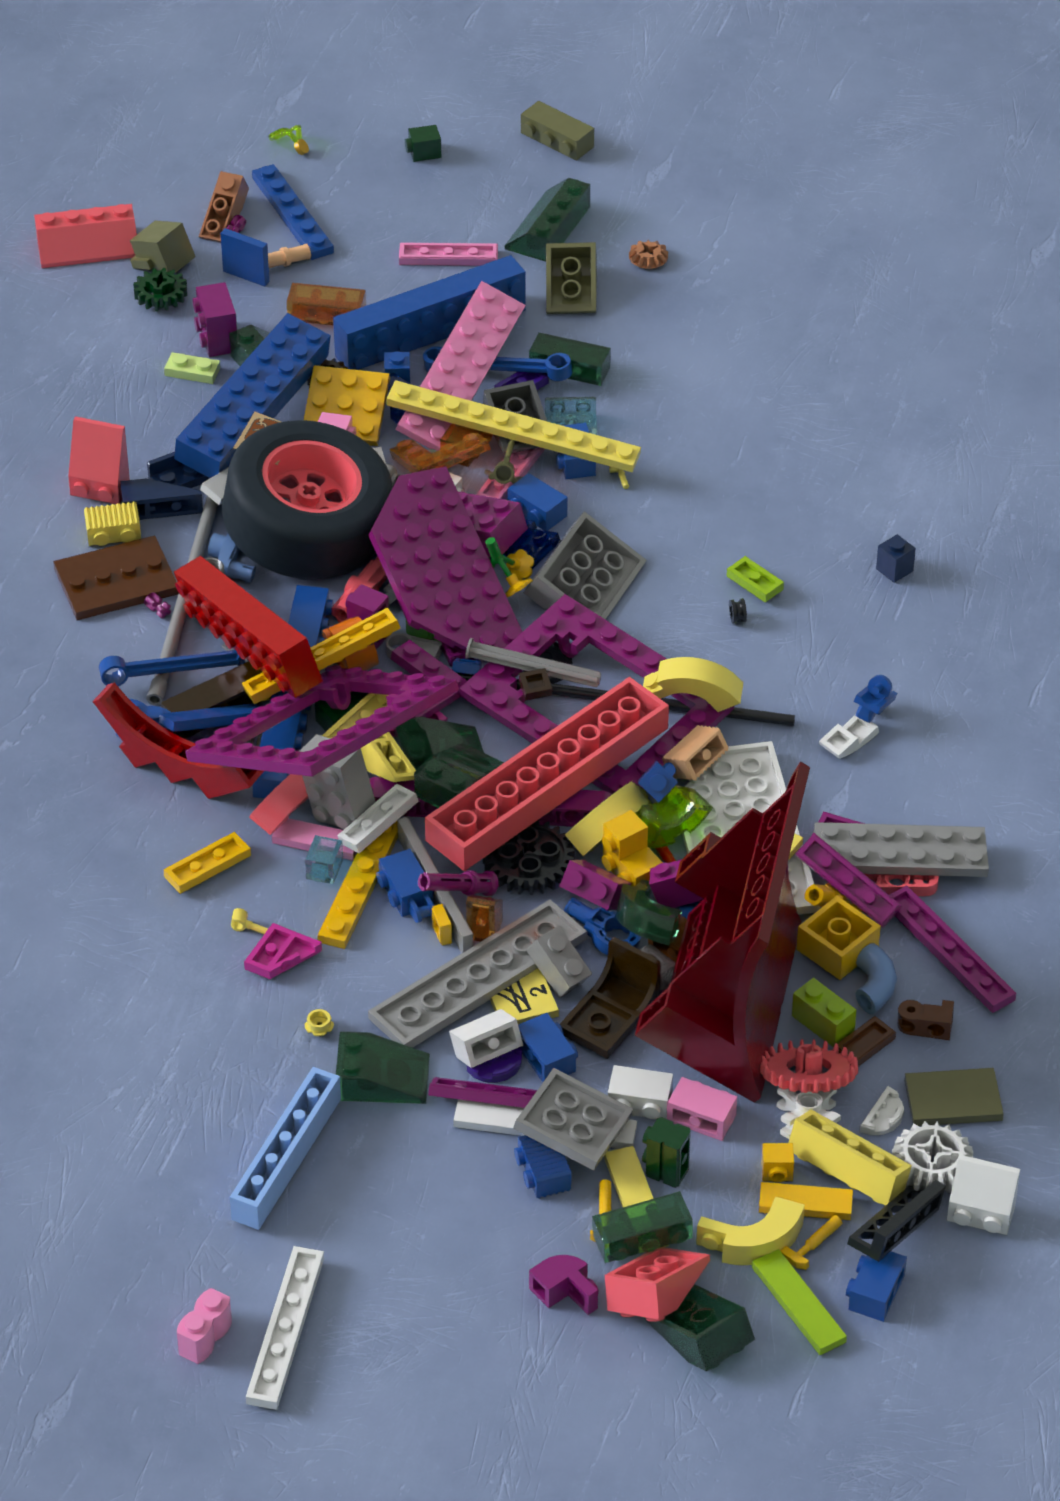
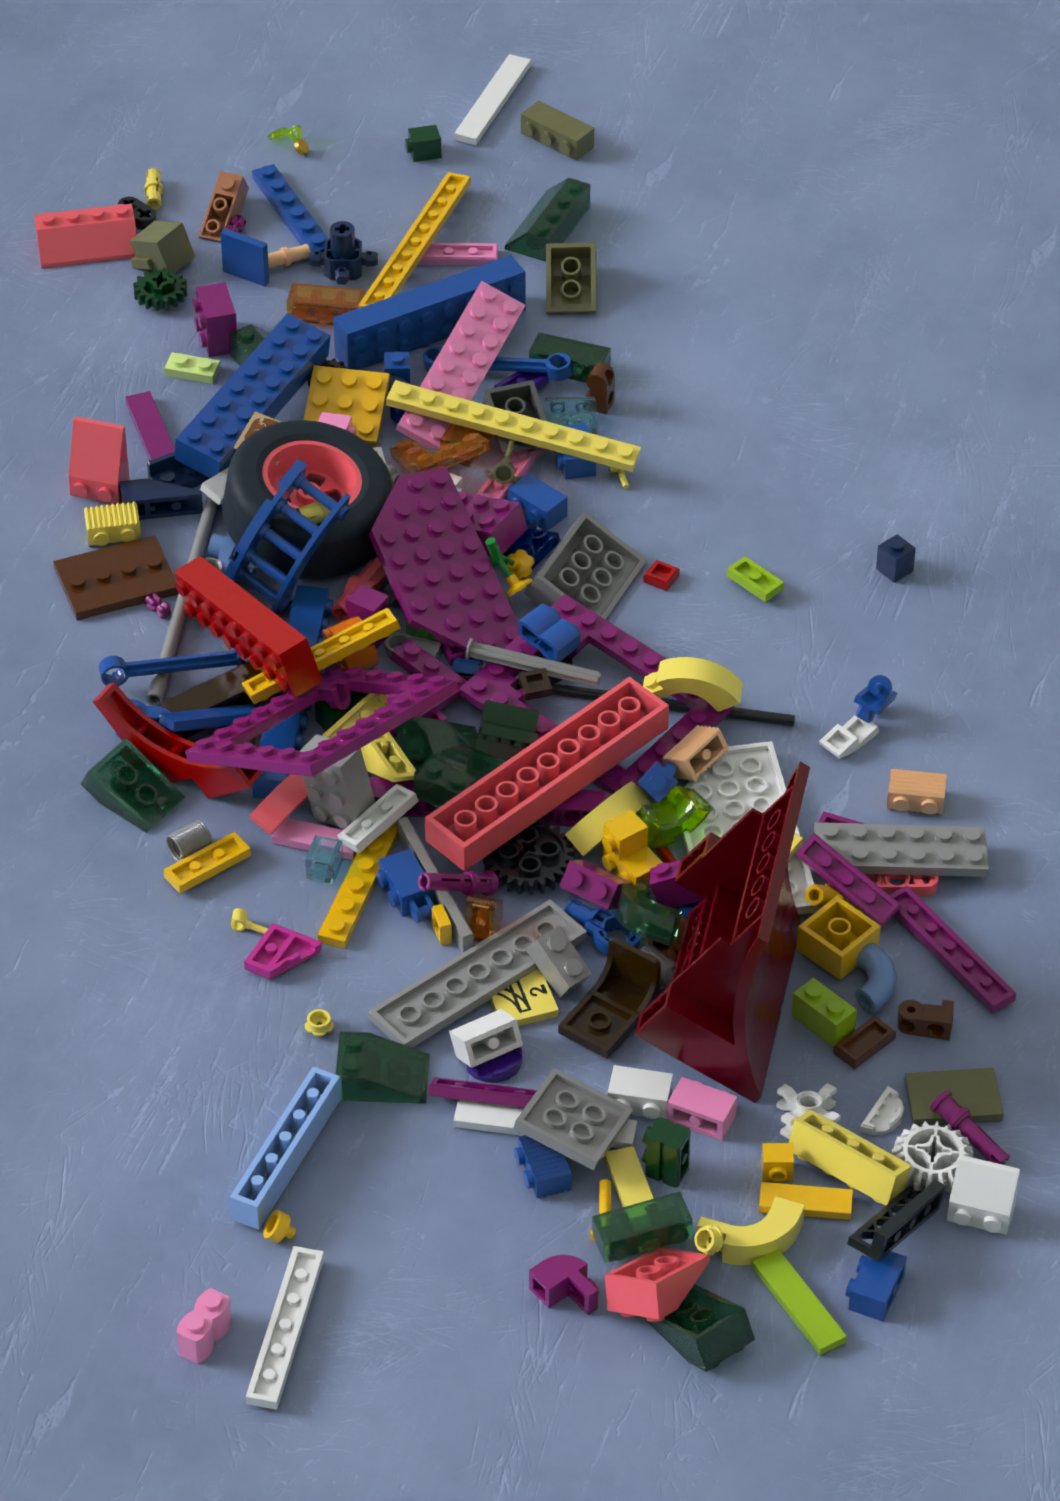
blue brick [518,1013,578,1082] -> none
nougat gear [629,240,668,269] -> none
black bush [729,598,747,624] -> none
coral gear [760,1039,858,1093] -> none
yellow piece [780,1215,843,1270] -> none
none -> clear green slope [81,738,185,833]
none -> black beam [118,196,157,230]
none -> magenta tile [125,391,175,460]
none -> light yellow pin [144,168,163,210]
none -> light grey piece [166,820,213,861]
none -> blue fence [225,459,350,615]
none -> yellow tile [263,1210,296,1243]
none -> light yellow bush [297,500,330,524]
none -> dark blue piece [309,221,378,285]
none -> yellow plate [358,172,471,308]
none -> white tile [454,54,531,146]
none -> dark green bracket [474,700,539,761]
none -> blue brick [518,603,581,662]
none -> reddish brown leg [583,362,615,415]
none -> red tile [643,560,680,591]
none -> light yellow plate [694,1225,723,1256]
none -> light nougat brick [887,768,947,815]
none -> magenta pin [930,1090,1010,1165]

